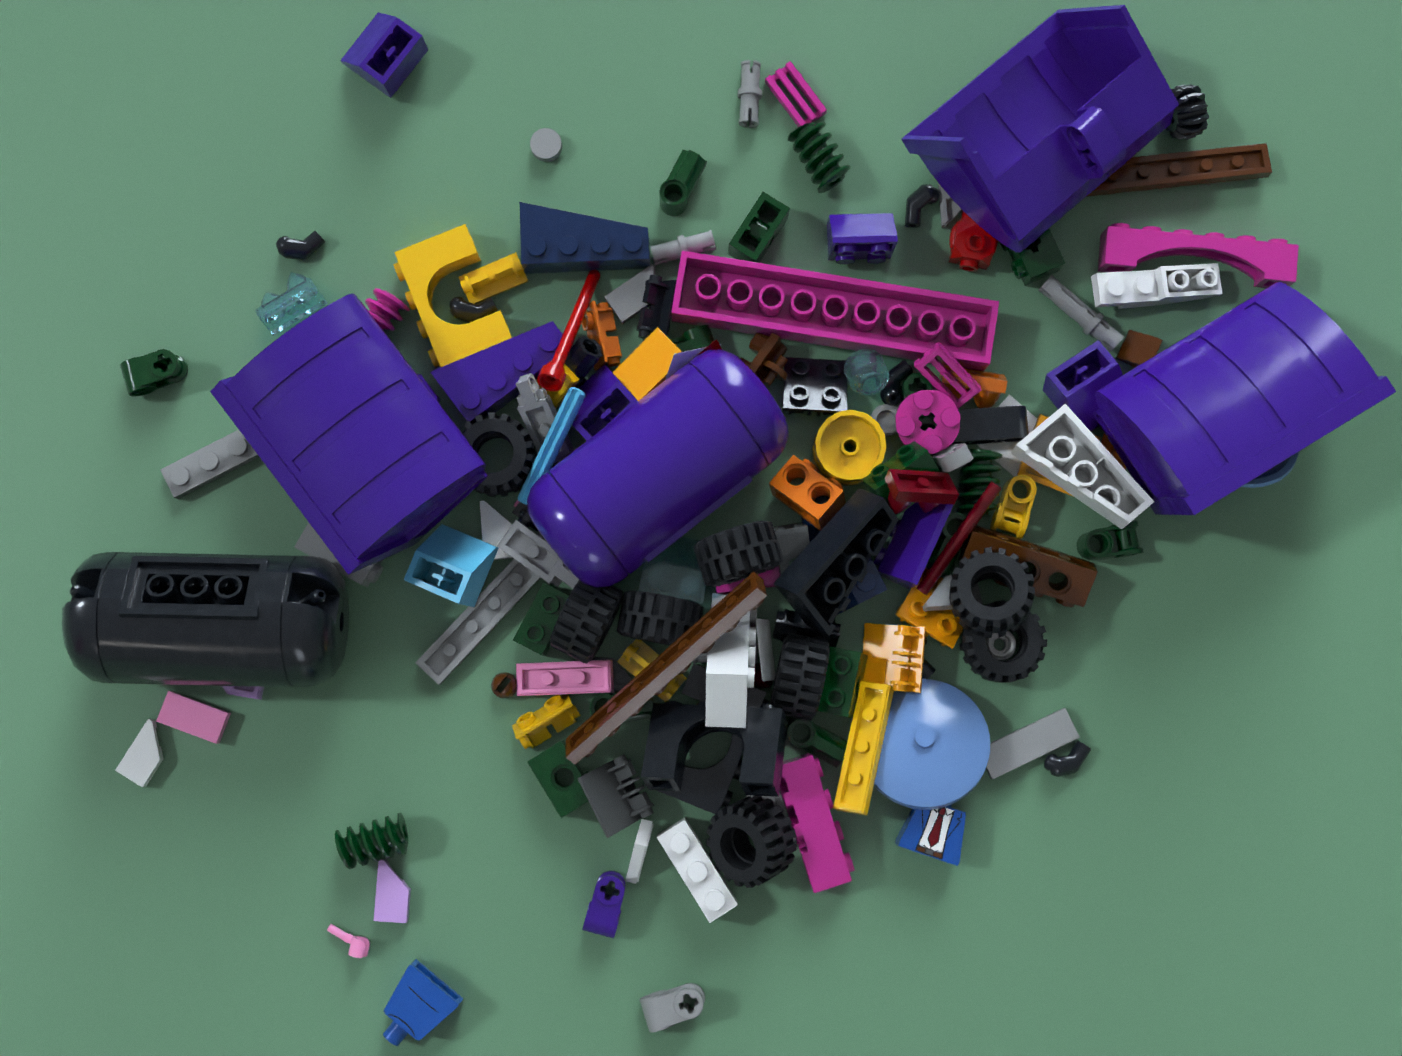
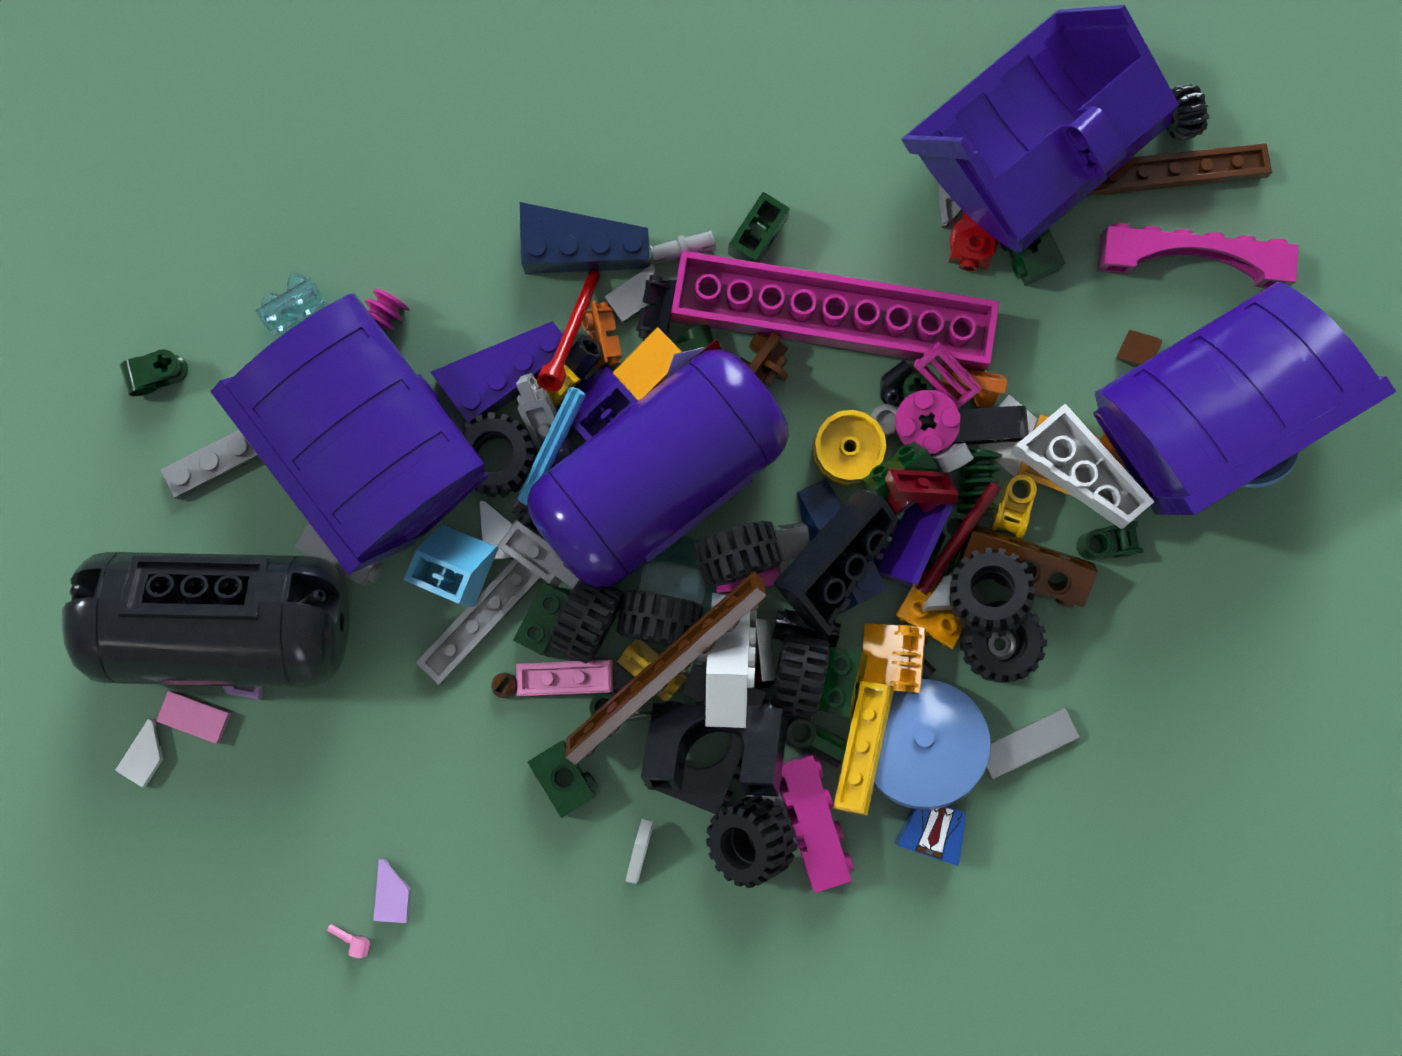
black arm [276,230,325,260] -> none
dark green piece [335,813,408,869] -> none
dark purple slope [340,12,428,98] -> none
blue torso [383,959,463,1046] -> none
yellow arch [393,224,512,368] -> none
black arm [449,297,498,323] -> none
yellow hinge [458,252,528,304] -> none
yellow hinge [512,694,581,749] -> none
light grey tile [530,128,562,162] -> none
dark grey hinge [577,754,654,838] -> none
dark purple piece [582,871,626,939] -> none
light grey piece [639,983,705,1032] -> none
white arch [657,817,738,923] -> none
dark green piece [659,150,707,216] -> none
light grey pin [737,60,762,127] -> none
dark pink tile [765,61,827,127] -> none
orange brick [769,455,846,531] -> none
black hinge [782,357,848,416] -> none
dark green piece [788,122,851,193] -> none
dark purple slope [827,213,898,264] -> none
clear light blue head [844,348,889,396] -> none
black arm [905,184,940,228] -> none
light grey pin [1038,275,1125,352] -> none
dark purple slope [1043,340,1123,431] -> none
black arm [1044,741,1091,777] -> none
white slope [1091,263,1223,309] -> none

